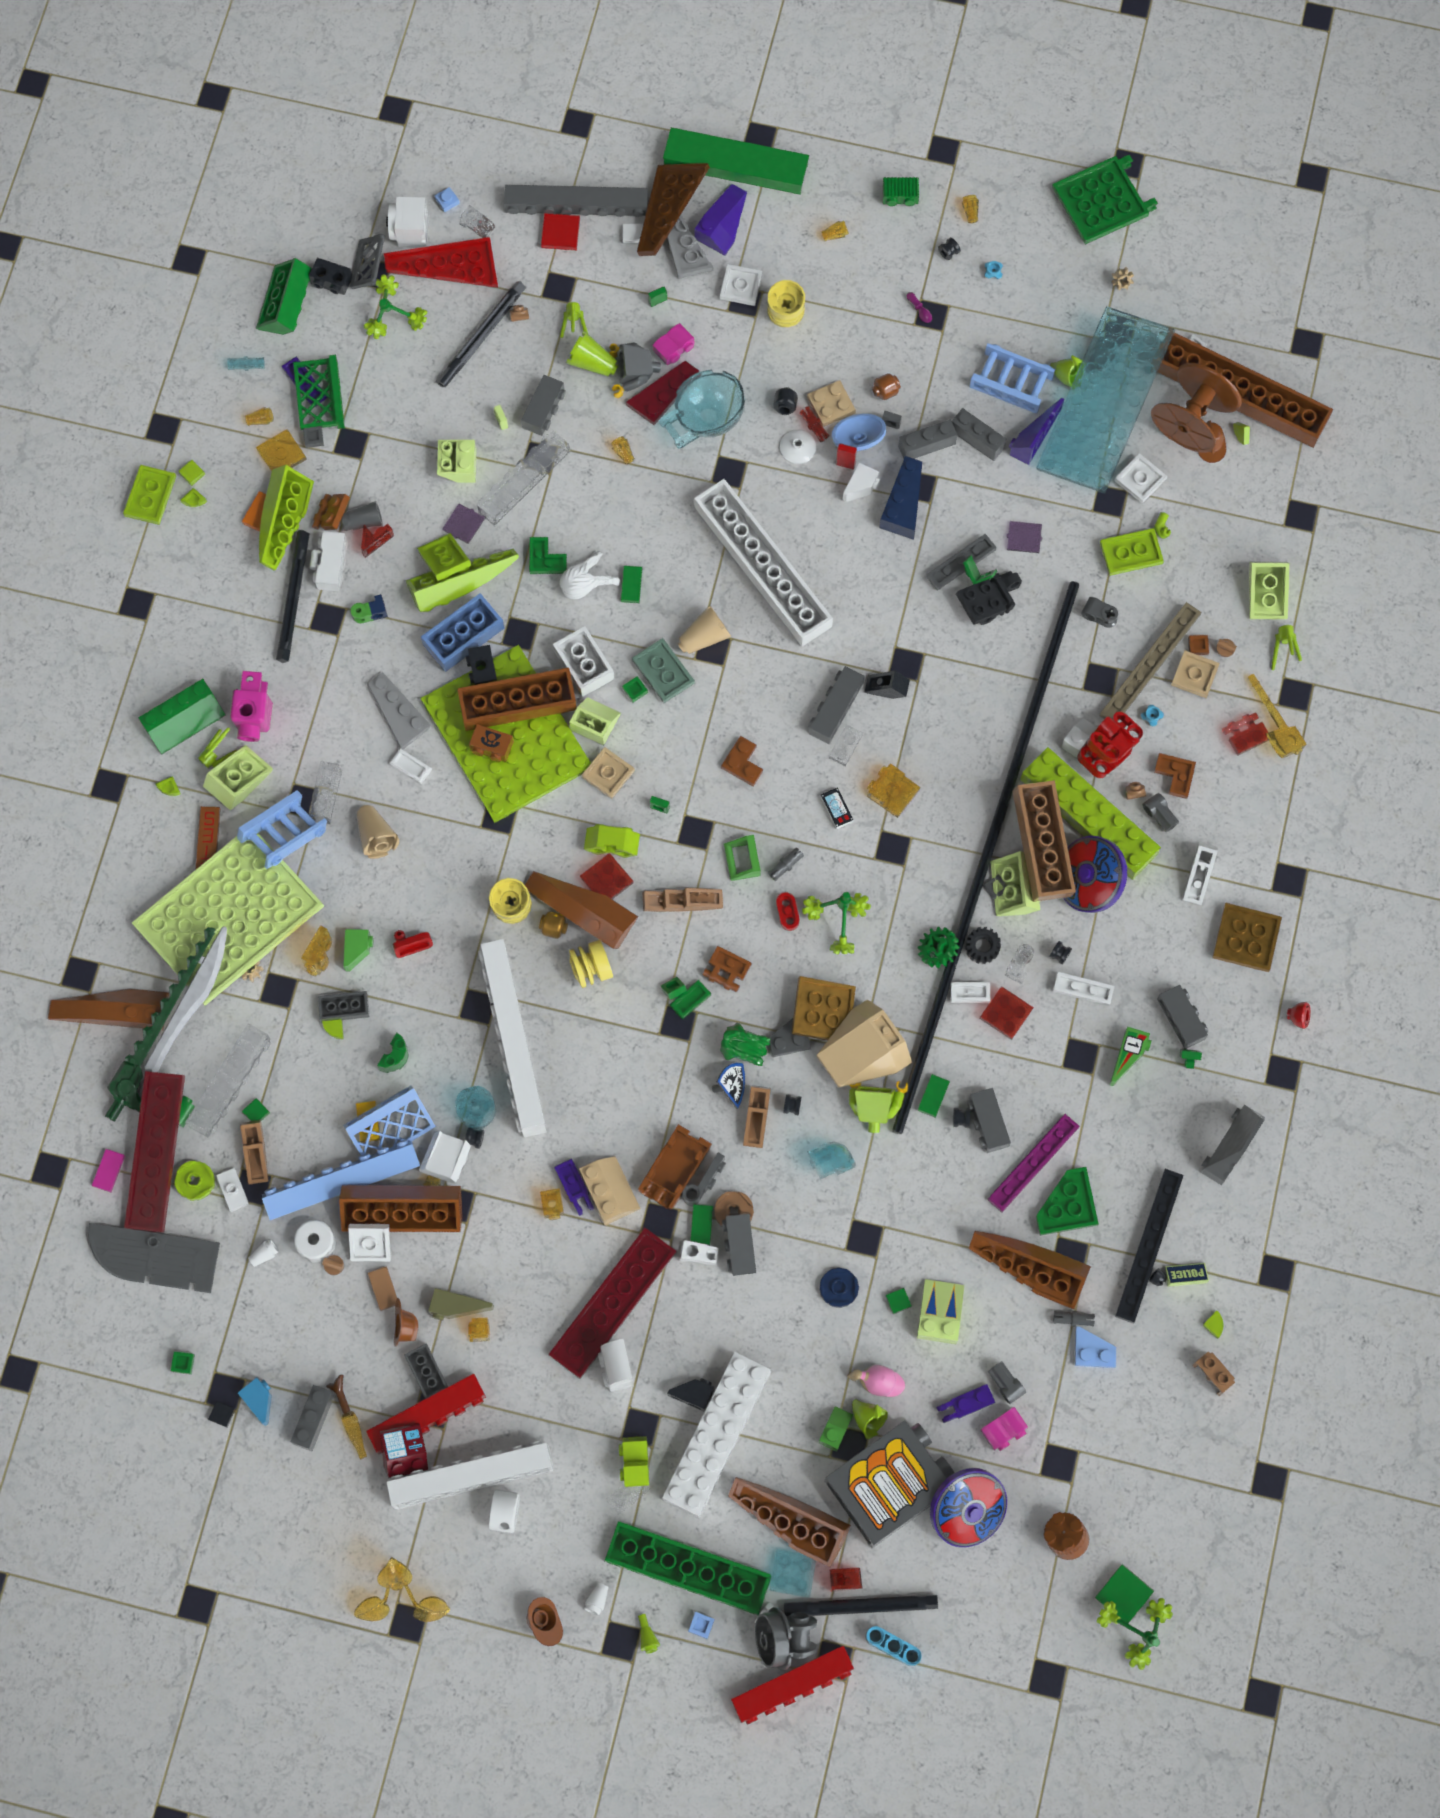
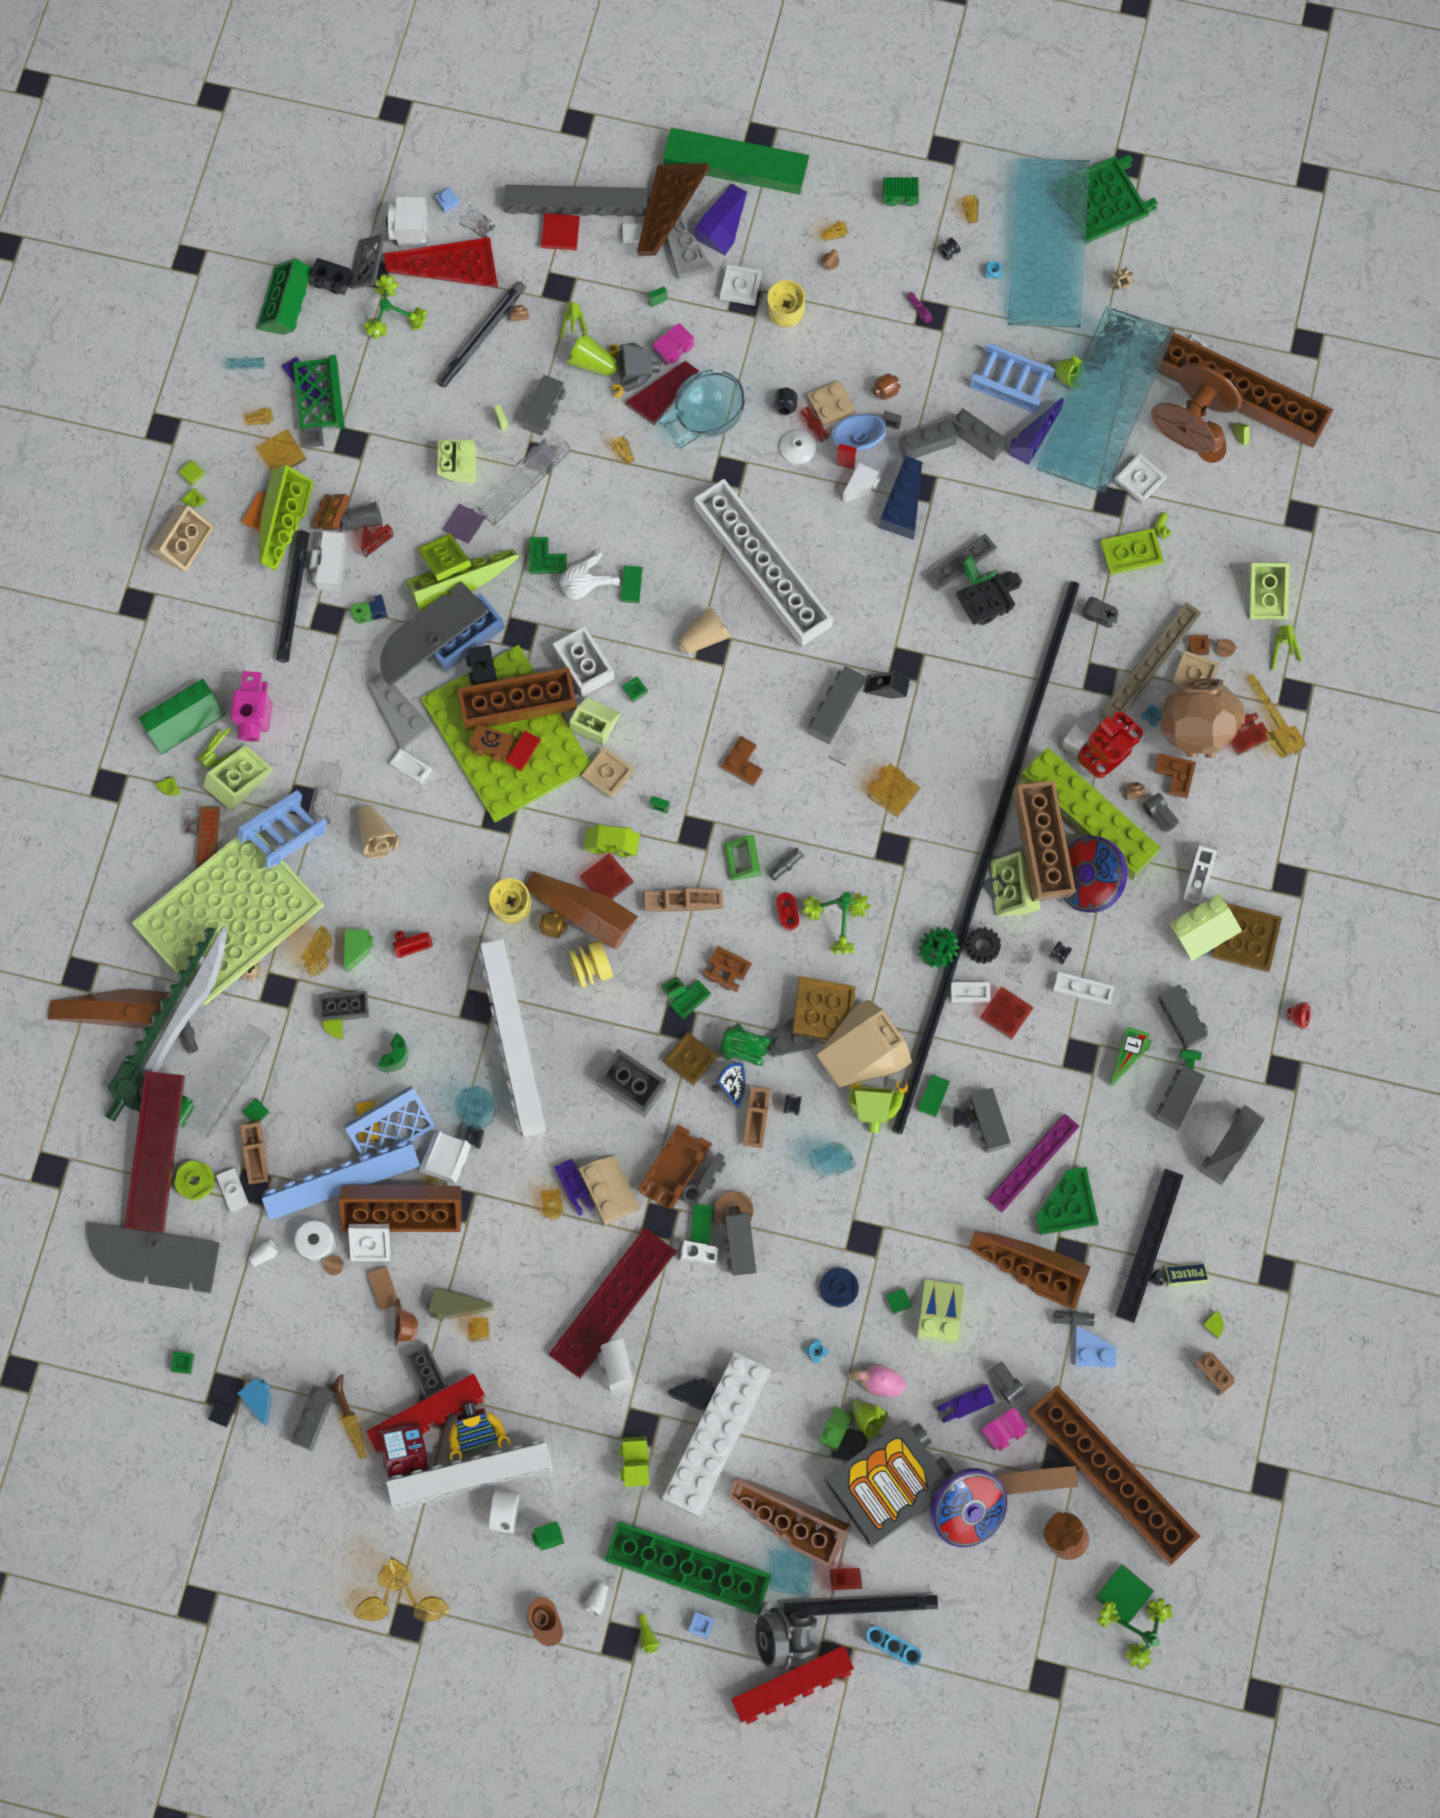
dark pink tile [92,1149,125,1193] -> none
lime plate [123,465,176,525] -> none
sand green plate [632,638,695,703] -> none
tile [820,787,854,829] -> none
clear purple piece [1006,521,1043,553] -> none
none -> tan slope [149,505,214,572]
none -> dark grey pin [179,1020,199,1054]
none -> clear leg [180,799,202,835]
none -> dark grey door [380,581,490,687]
none -> torso [449,1401,511,1462]
none -> red tile [505,730,541,772]
none -> green brick [531,1521,565,1551]
none -> dark grey brick [596,1049,667,1117]
none -> pearl gold plate [663,1032,718,1086]
none -> medium azure plate [805,1339,829,1363]
none -> medium nougat plate [821,249,839,270]
none -> medium nougat slope [994,1466,1079,1495]
none -> clear light blue plate [1008,158,1090,328]
none -> dark orange brick [1026,1385,1201,1567]
none -> dark grey brick [1156,1065,1205,1131]
none -> medium nougat rock [1161,678,1245,758]
none -> yellowish green slope [1169,894,1242,961]

